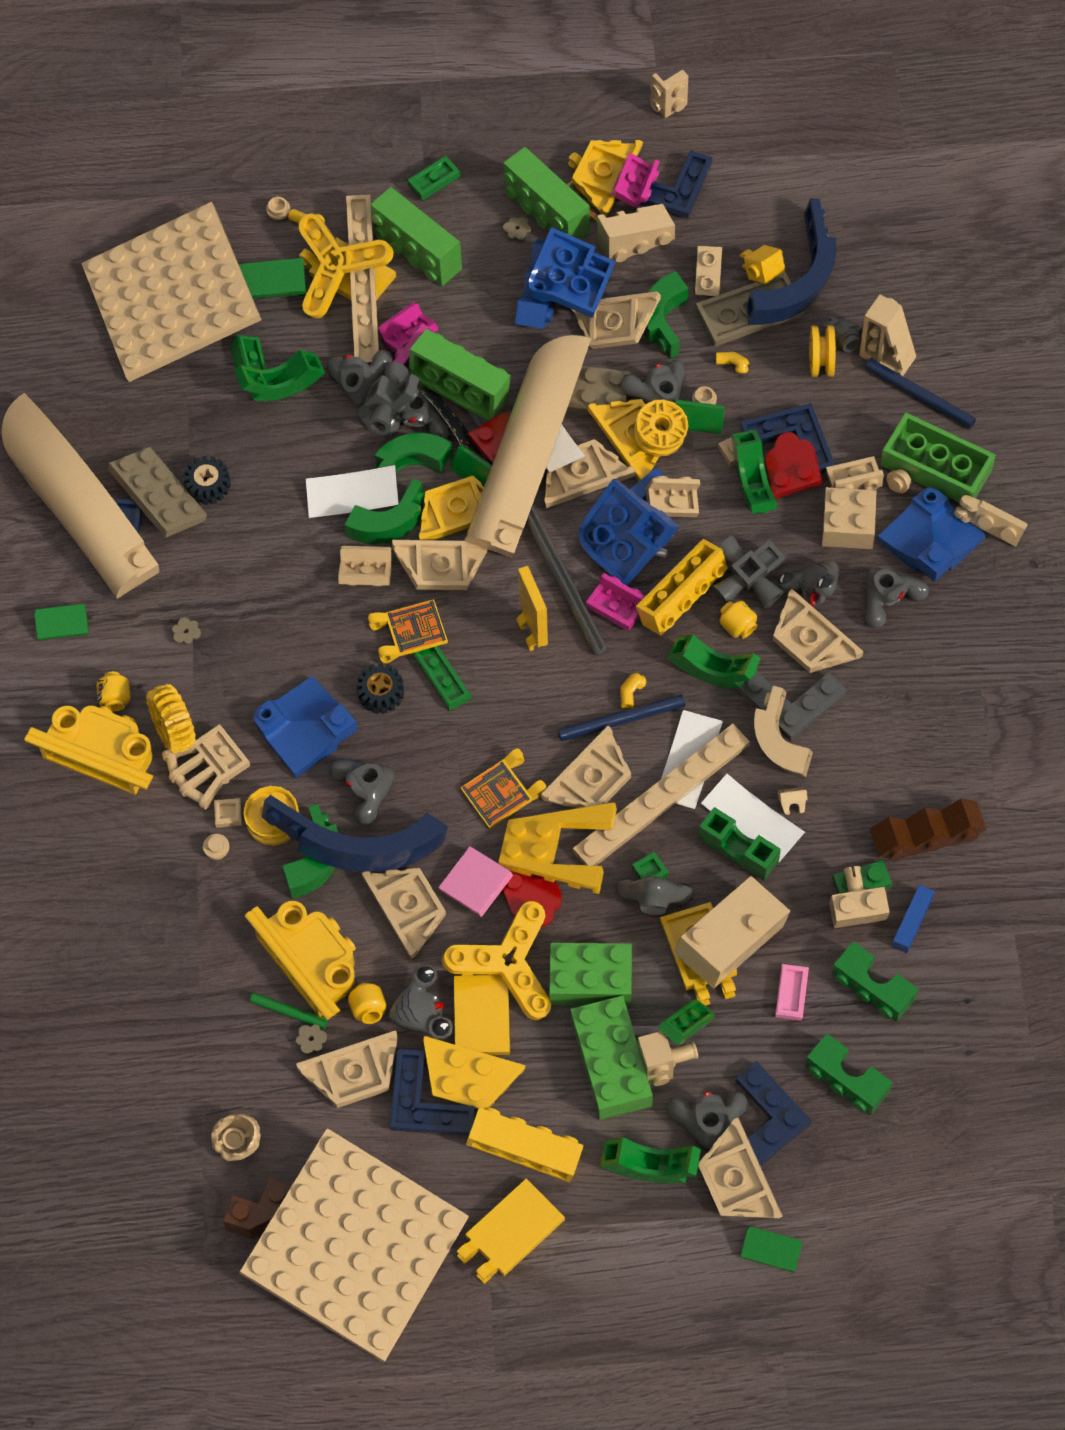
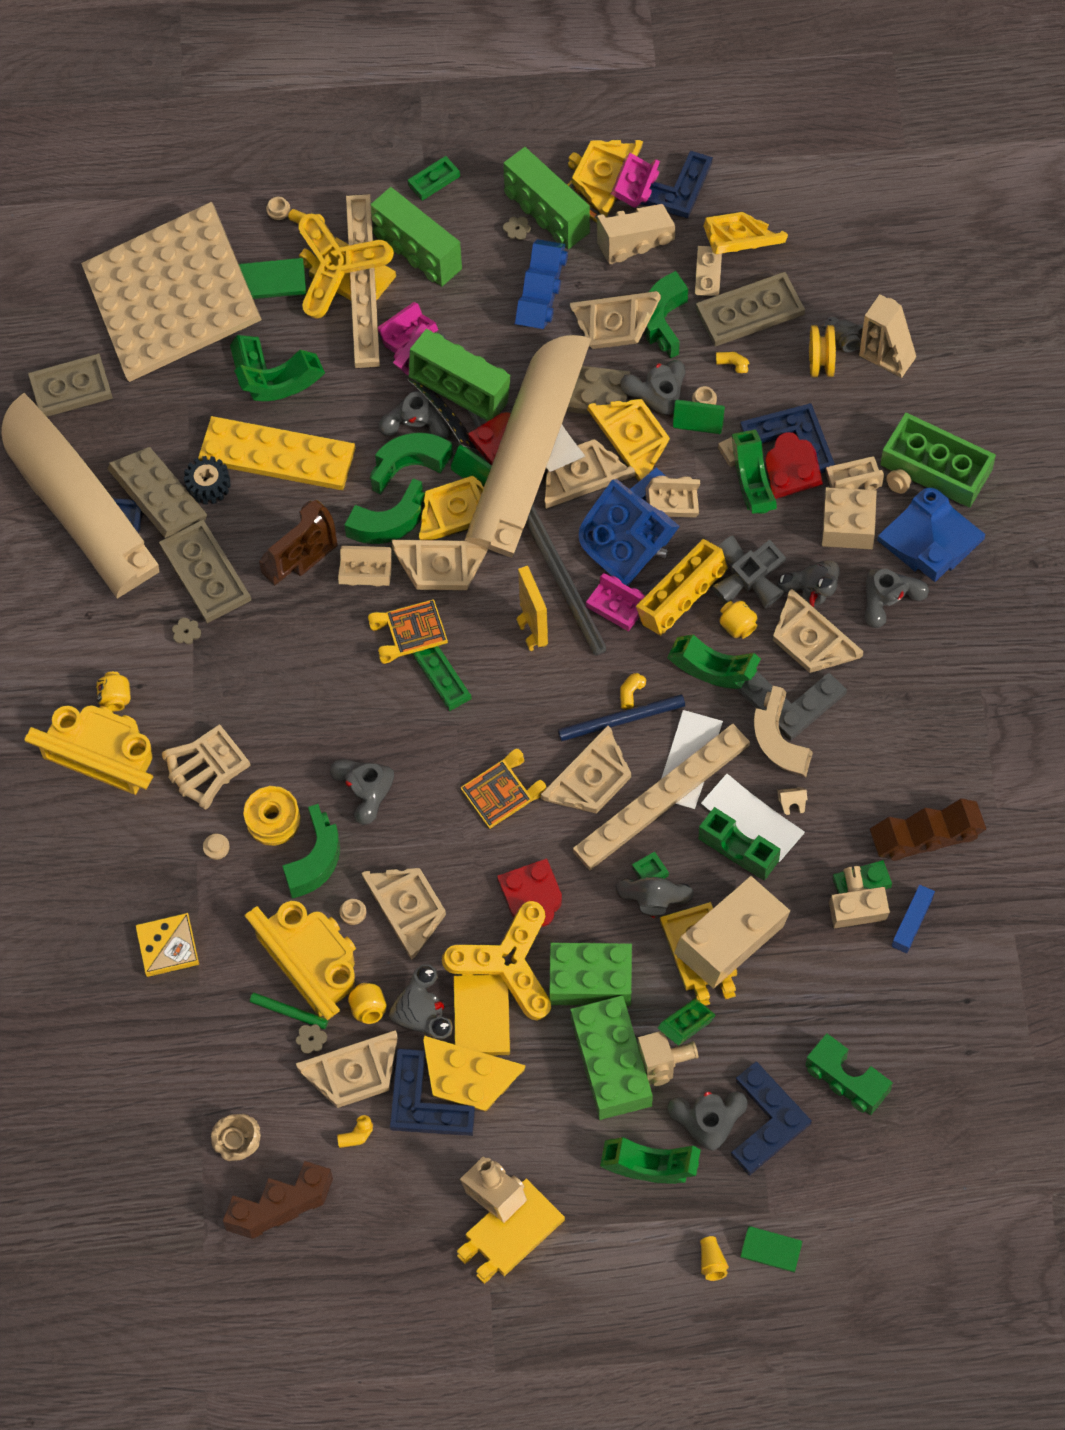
green slope [34,604,89,640] -> none
yellow gear [146,684,196,754] -> none
tan tile [214,798,242,828] -> none
tan plate [239,1128,469,1362] -> none
blue slope [254,676,358,778] -> none
dark blue arch [261,795,448,872] -> none
white sticker [306,465,398,518] -> none
dark grey head [326,349,393,406] -> none
black wheel [357,663,404,714] -> none
dark grey brick [358,362,420,435] -> none
bright pink tile [438,846,513,917] -> none
yellow brick [466,1107,584,1183] -> none
yellow wing [499,803,617,894] -> none
blue slope [526,227,616,318] -> none
yellow wheel [633,400,688,457] -> none
tan bracket [650,70,688,118] -> none
tan wing [699,1117,783,1218] -> none
yellow brick [740,245,785,284] -> none
dark blue arch [745,198,837,325] -> none
bright pink tile [775,964,809,1021] -> none
green arch [832,941,919,1022] -> none
dark blue piece [865,358,976,429] -> none
tan hinge [954,495,1028,547] -> none
none -> dark tan plate [28,354,113,417]
none -> tile [136,913,199,977]
none -> dark tan plate [159,520,252,624]
none -> yellow plate [198,416,356,491]
none -> reddish brown slope [259,500,338,586]
none -> yellow arm [337,1115,373,1148]
none -> tan plate [340,899,366,925]
none -> tan brick [460,1157,527,1223]
none -> yellow cone [700,1236,729,1281]
none -> yellow wing [703,212,788,254]

